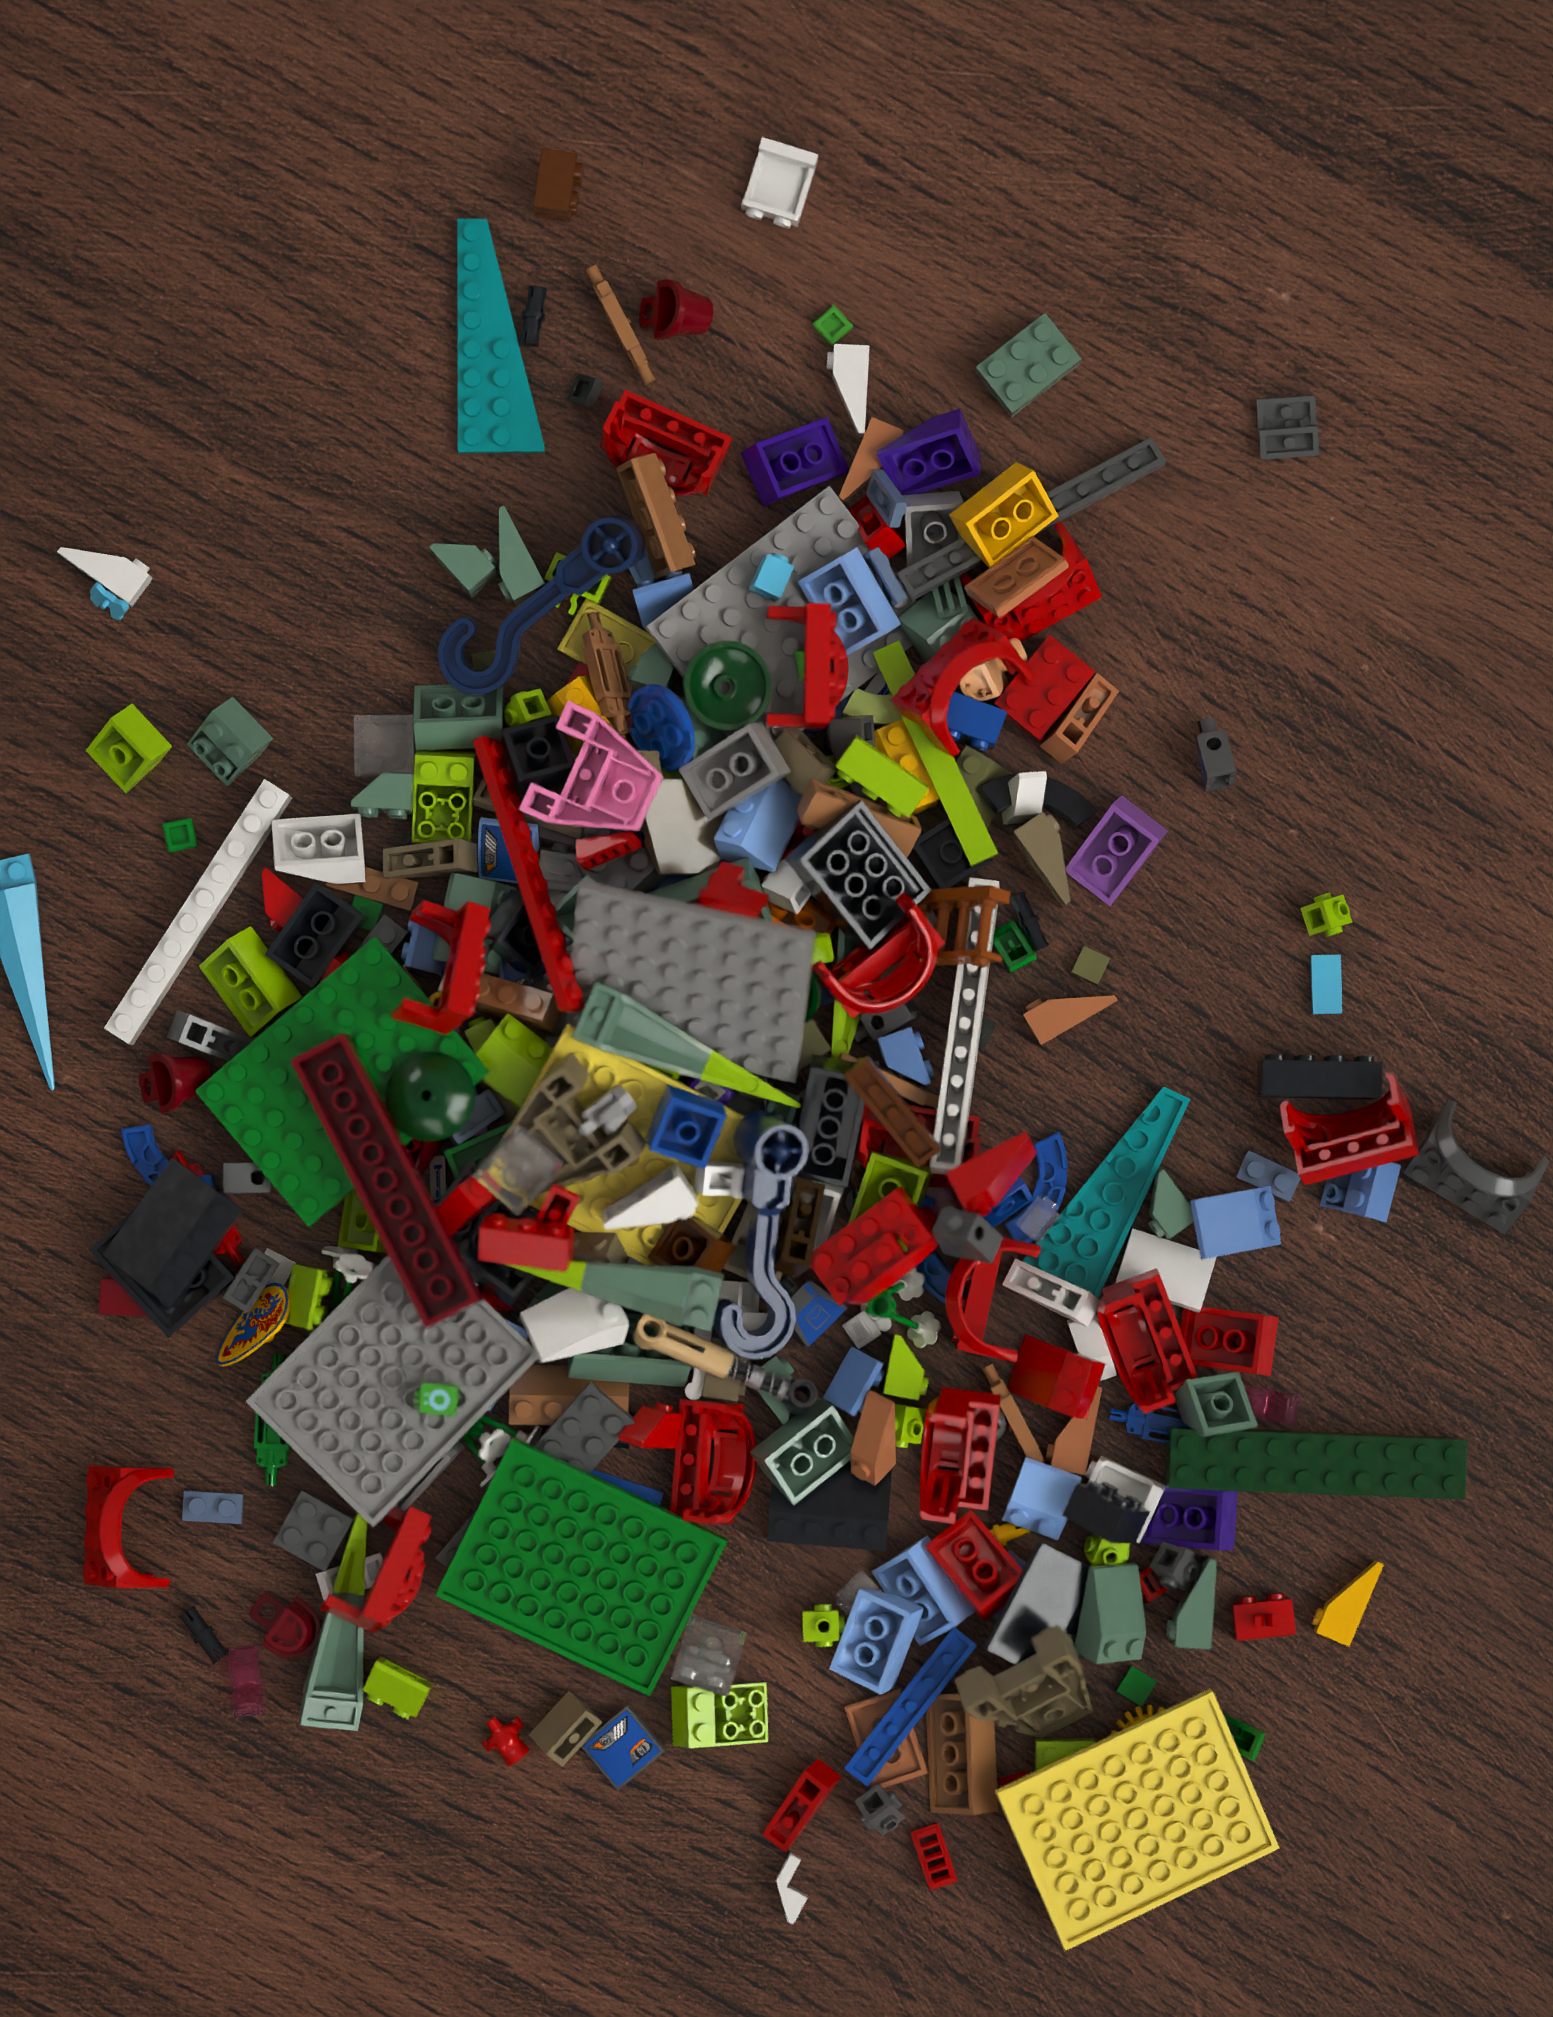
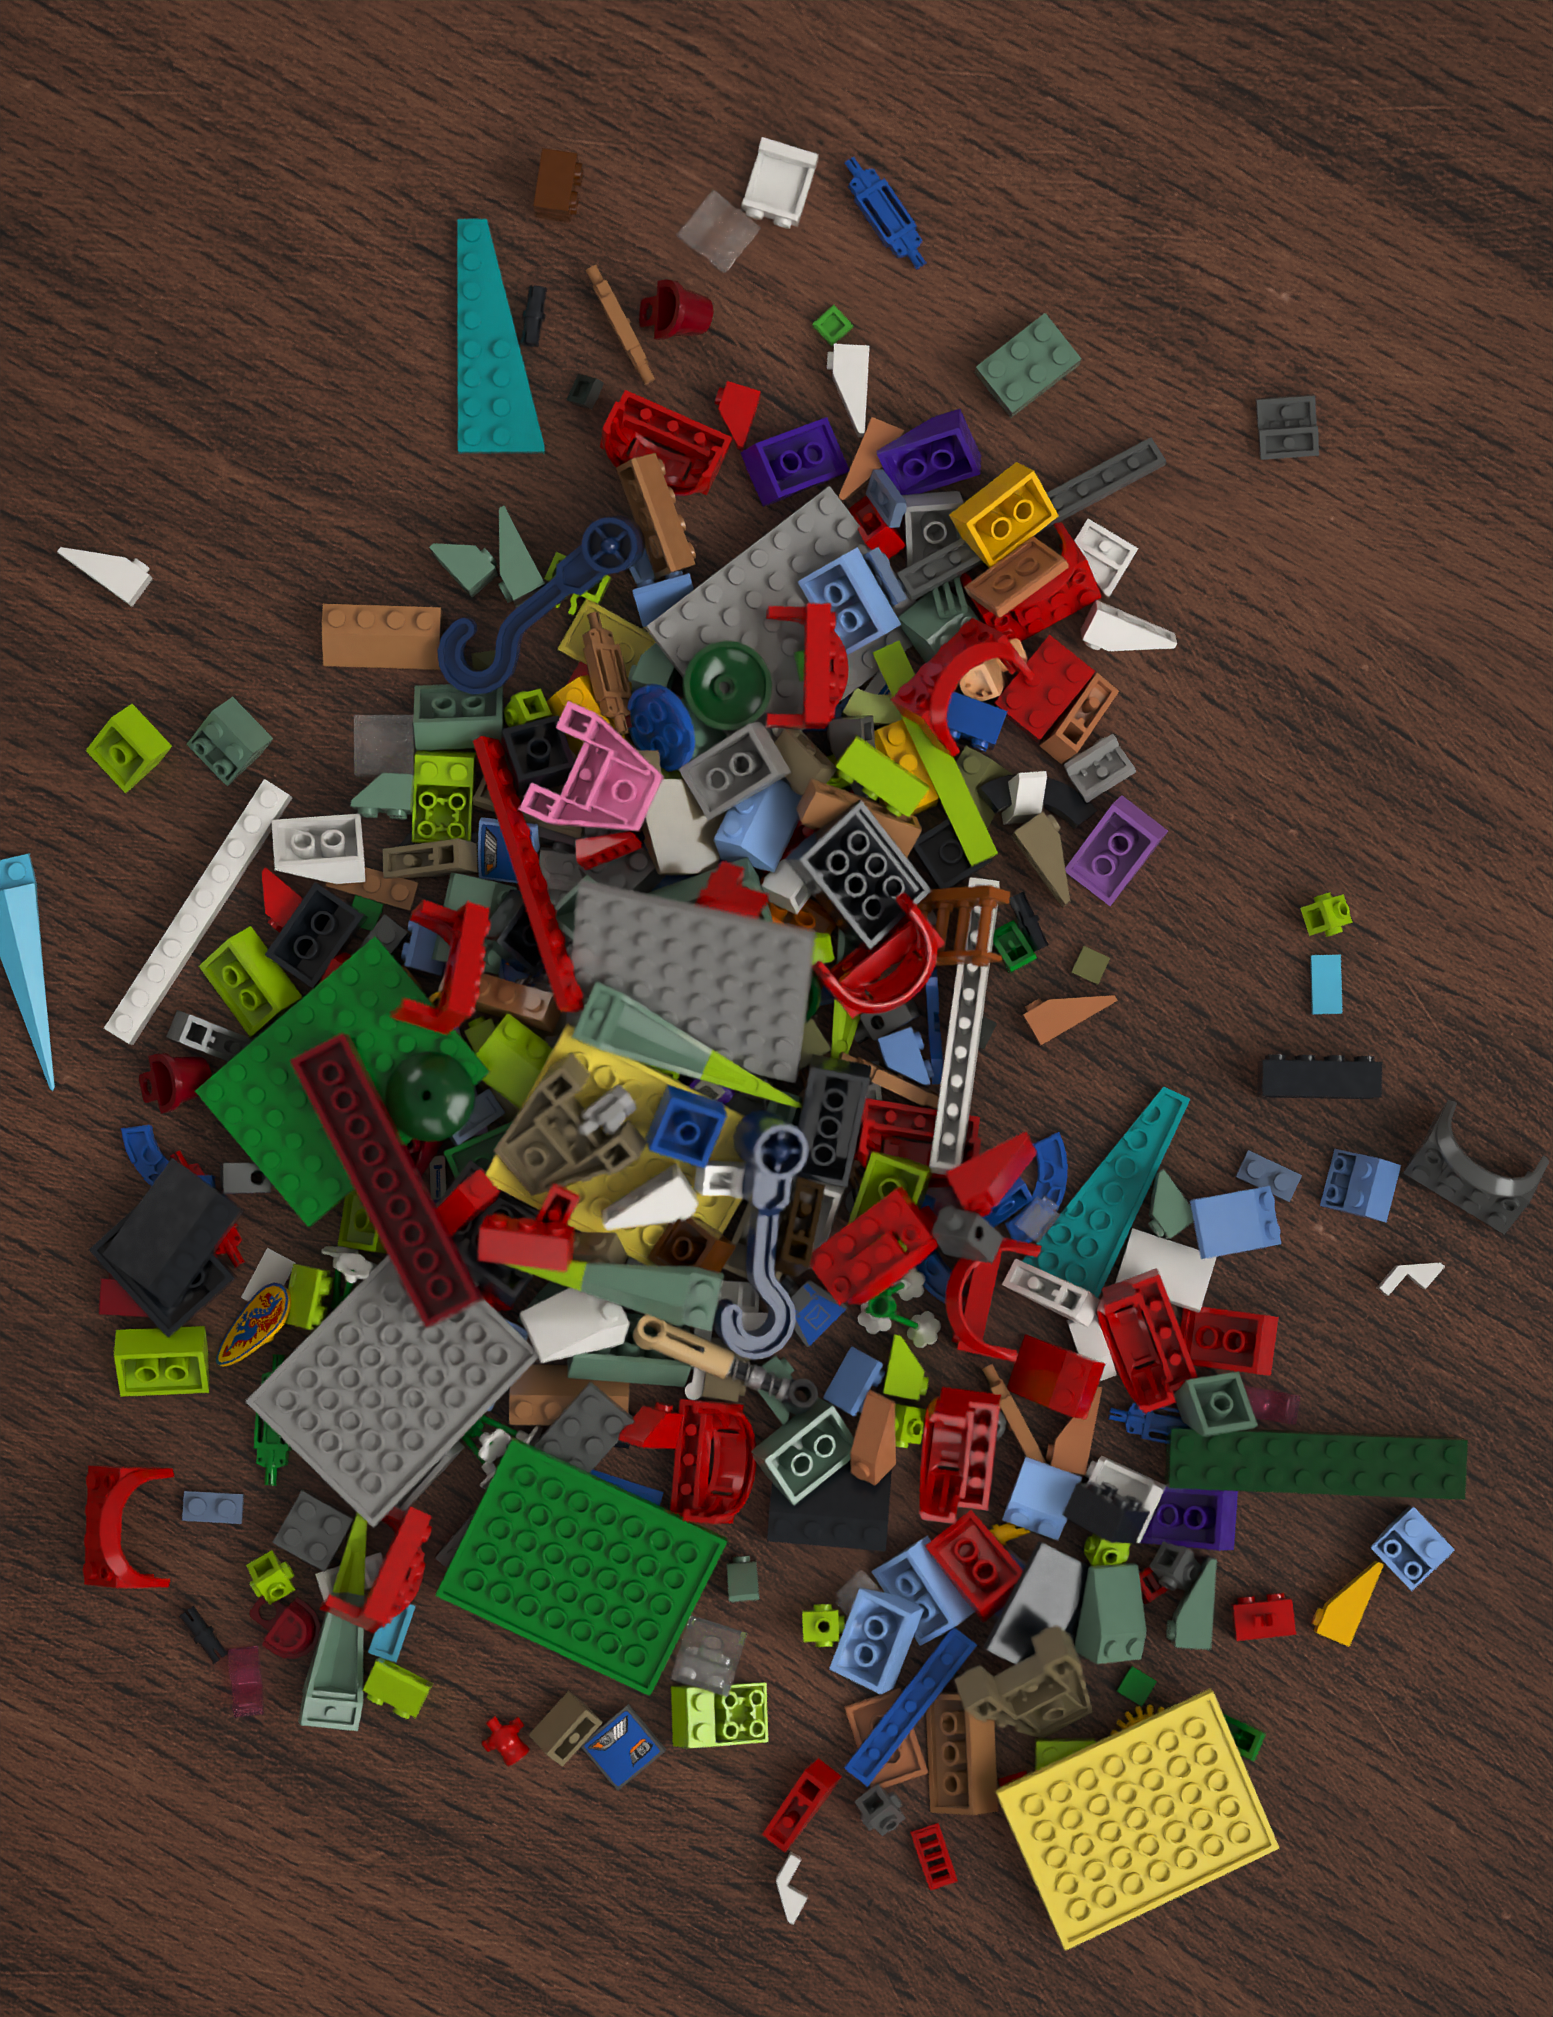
medium azure piece [90,582,129,620] -> none
green tile [162,818,198,853] -> none
dark grey hinge [223,1248,280,1314] -> none
bright green brick [414,1383,460,1417] -> none
clear brick [473,1123,564,1215] -> none
medium azure brick [748,553,794,602] -> none
white tile [842,1310,881,1349] -> none
reddish brown plate [844,1056,942,1168] -> none
dark grey torso [1195,718,1237,792] -> none
red piece [1280,1074,1419,1185] -> none
none -> lime slope [114,1326,209,1397]
none -> lime brick [246,1550,295,1605]
none -> medium nougat slope [322,604,443,670]
none -> medium azure tile [368,1603,416,1662]
none -> clear slope [676,190,761,273]
none -> red slope [715,381,761,451]
none -> sand green slope [727,1556,759,1602]
none -> blue piece [844,157,927,270]
none -> blue tile [925,966,943,1084]
none -> light grey bracket [1064,734,1136,803]
none -> white wing [1074,519,1138,598]
none -> white slope [1080,600,1177,651]
none -> light blue slope [1370,1505,1455,1591]
none -> white slope [1376,1263,1445,1296]

